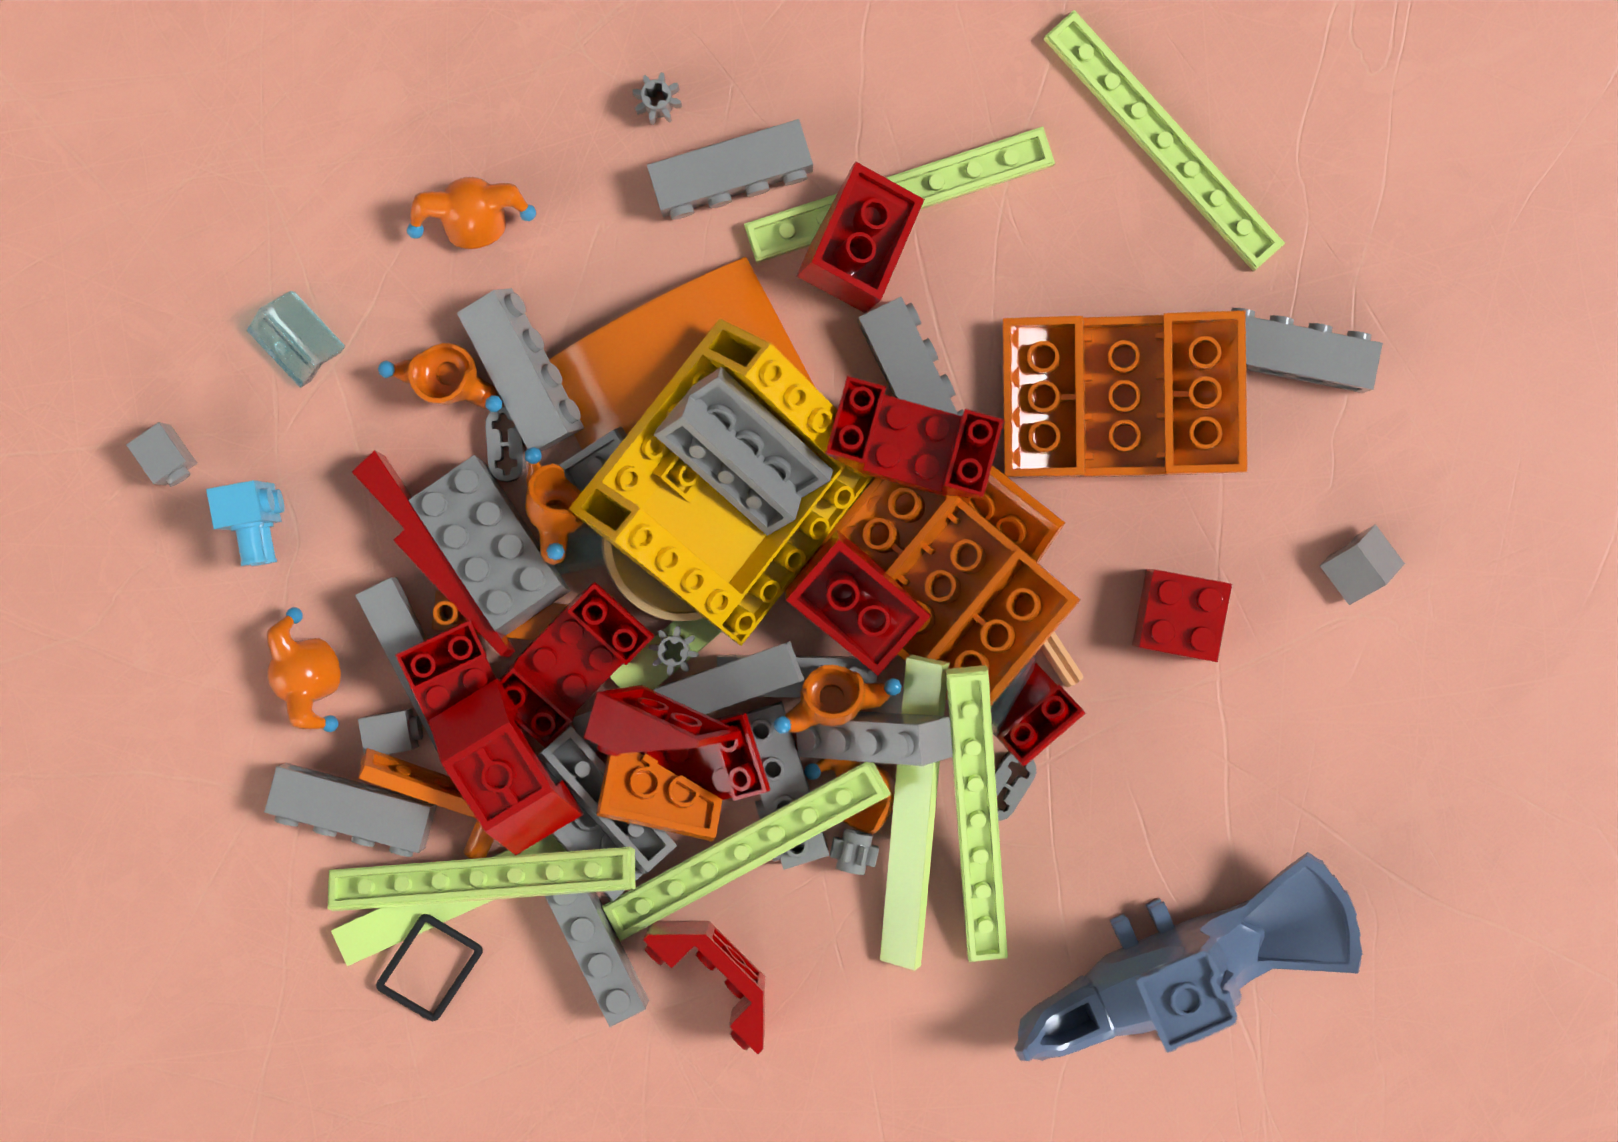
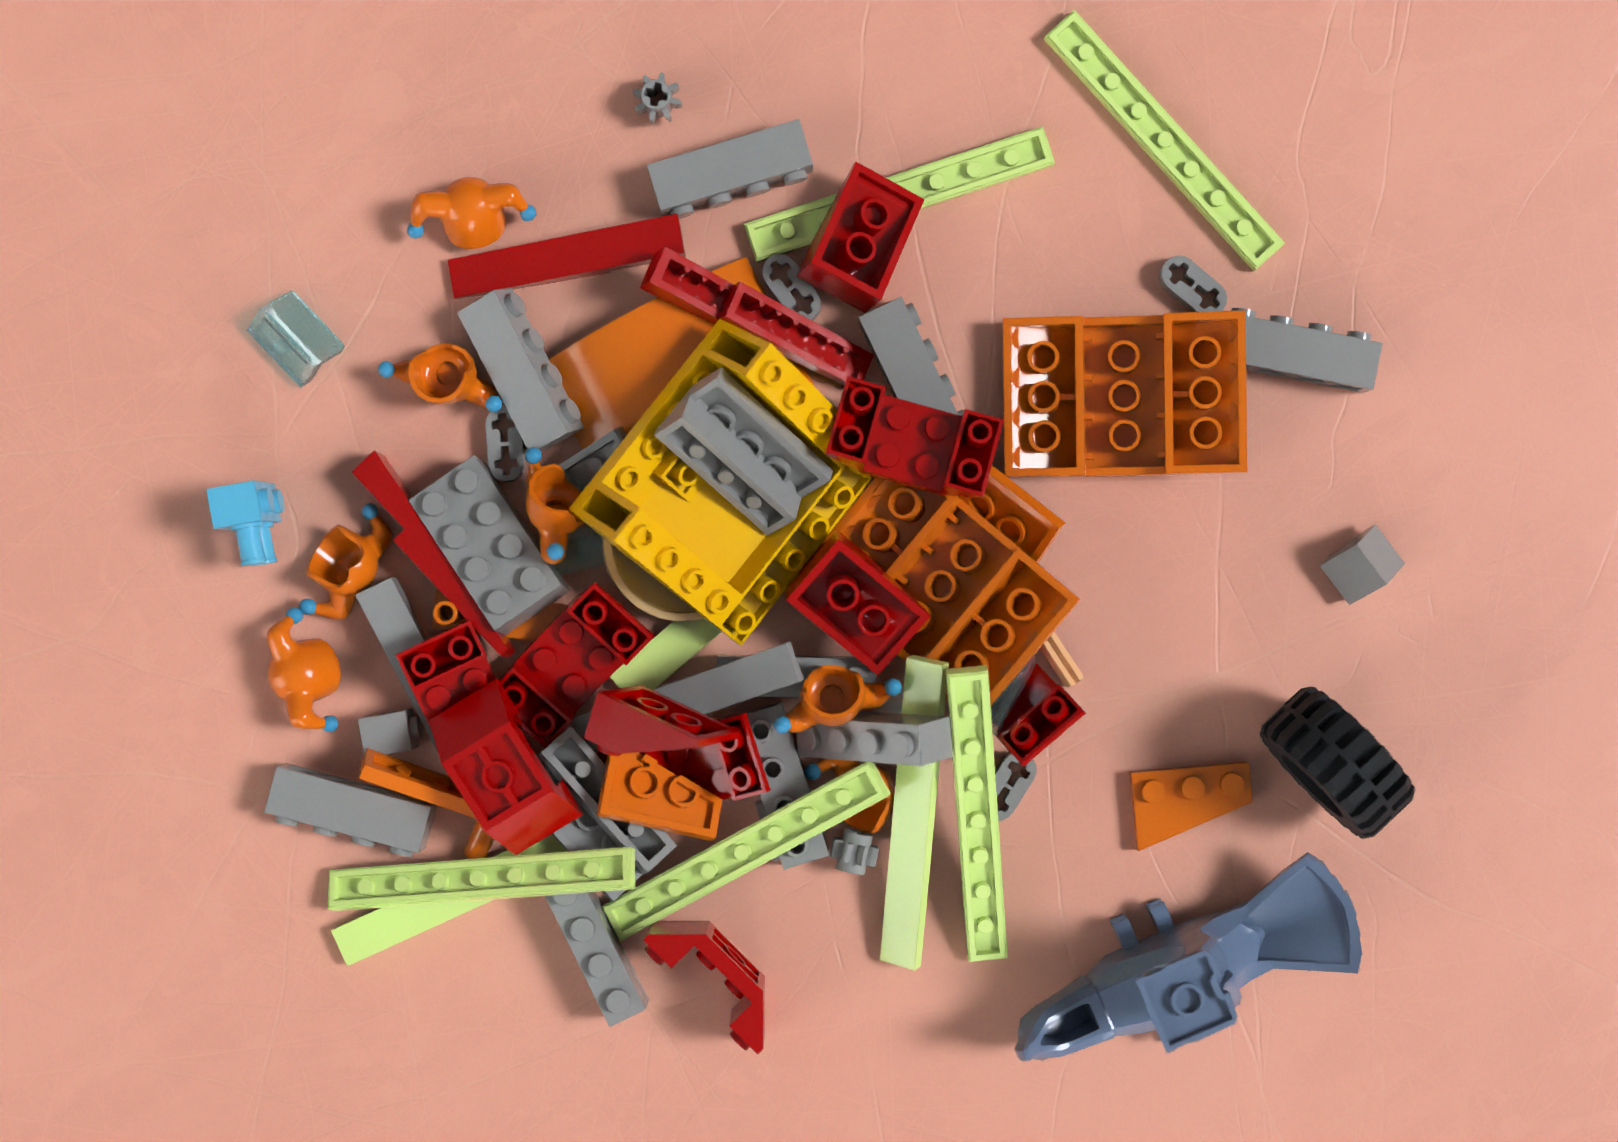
light grey brick [126,422,197,487] -> none
black piece [376,914,483,1021] -> none
light grey gear [649,626,699,676] -> none
red brick [1132,569,1232,662] -> none
none -> orange piece [299,503,393,619]
none -> red slope [448,213,686,300]
none -> red slope [639,247,874,385]
none -> light grey beam [762,254,821,321]
none -> orange wing [1129,761,1253,852]
none -> light grey beam [1158,256,1227,312]
none -> black tyre [1260,687,1415,839]

